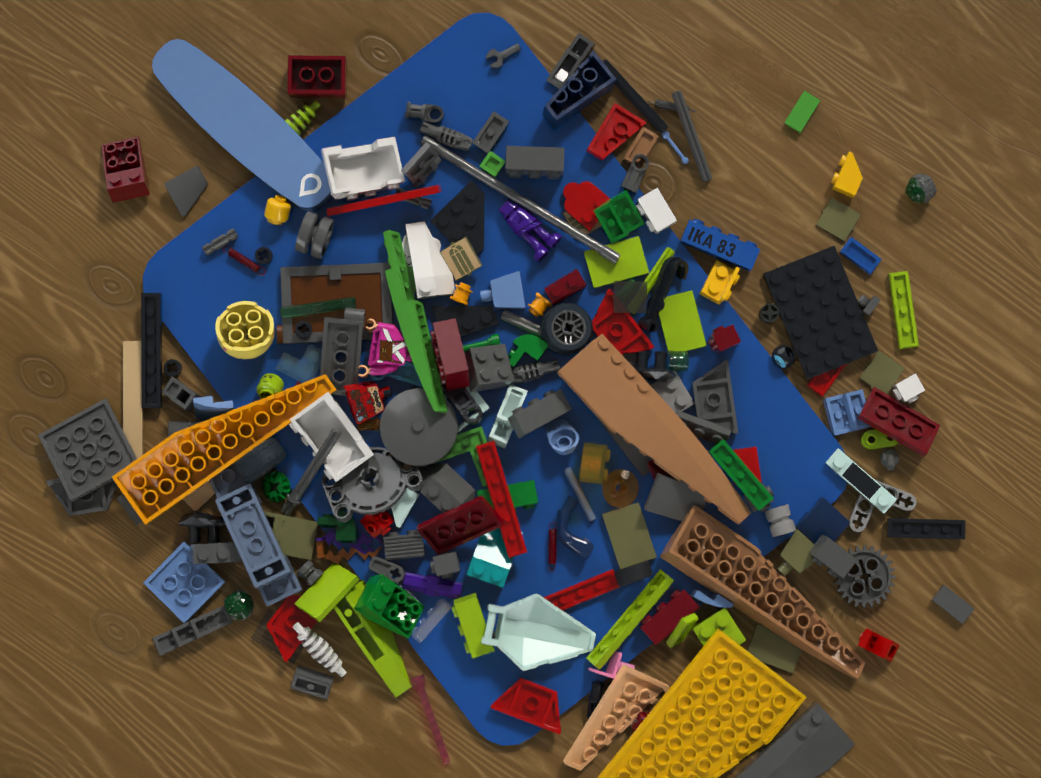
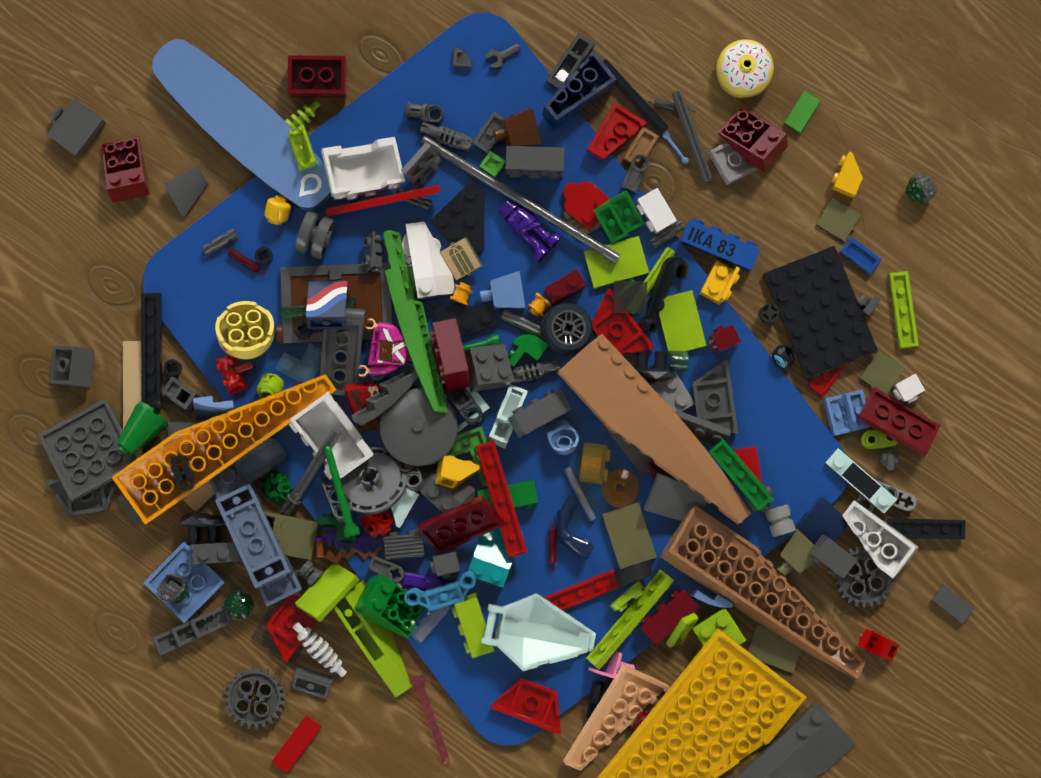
none -> dark grey piece [47,98,106,159]
none -> dark grey slope [49,346,94,387]
none -> green cone [116,402,168,456]
none -> dark grey piece [157,574,189,604]
none -> black beam [170,455,196,491]
none -> red piece [216,355,253,396]
none -> dark grey gear [223,666,287,729]
none -> red tile [271,715,322,773]
none -> lime hinge [288,125,318,171]
none -> panel [306,280,349,329]
none -> green piece [324,446,360,538]
none -> dark grey slope [351,368,419,425]
none -> dark grey hinge [362,231,383,274]
none -> dark azure plate [405,571,476,611]
none -> yellow slope [435,455,481,488]
none -> dark grey tile [453,48,472,69]
none -> reddish brown torso [493,108,541,146]
none -> lime plate [610,581,644,612]
none -> dark grey axle [650,221,685,248]
none -> light grey plate [708,142,757,186]
none -> cylinder [716,39,774,98]
none -> dark red slope [718,107,788,173]
none -> white wedge [843,500,919,578]

